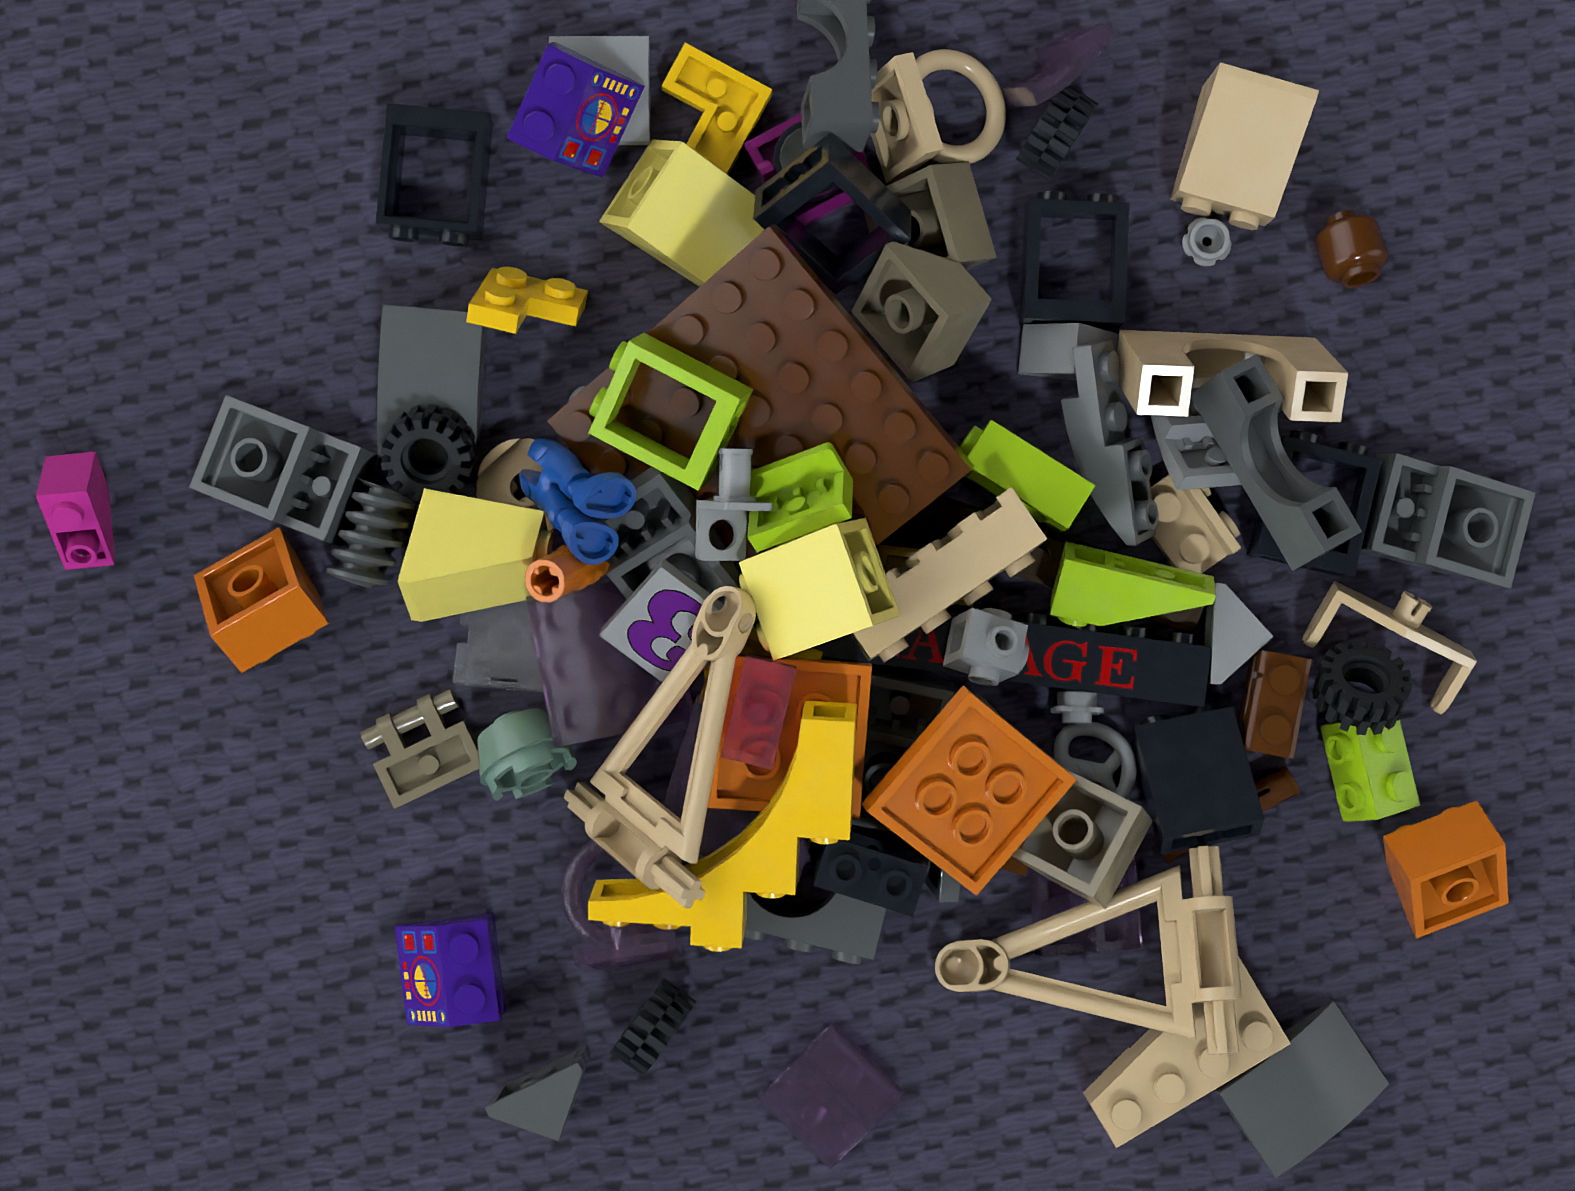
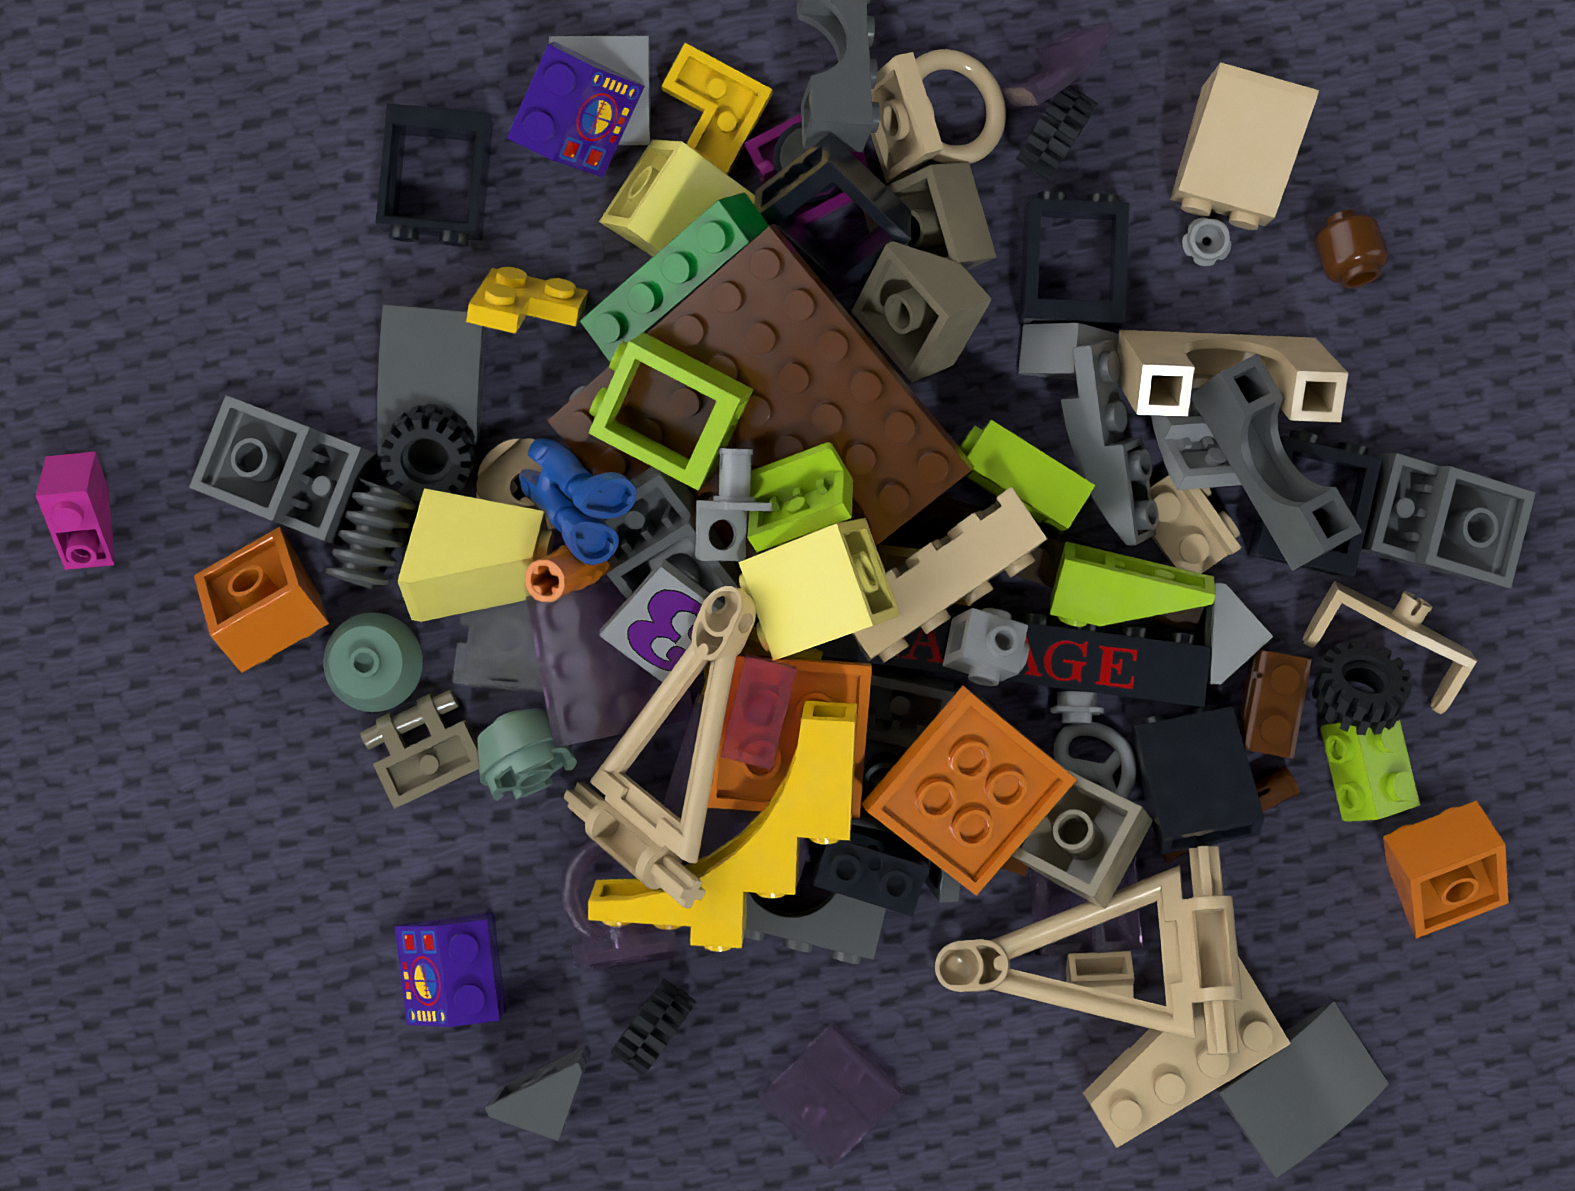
none -> sand green cone [323,612,423,712]
none -> green arch [580,192,769,361]
none -> tan piece [1066,951,1134,998]

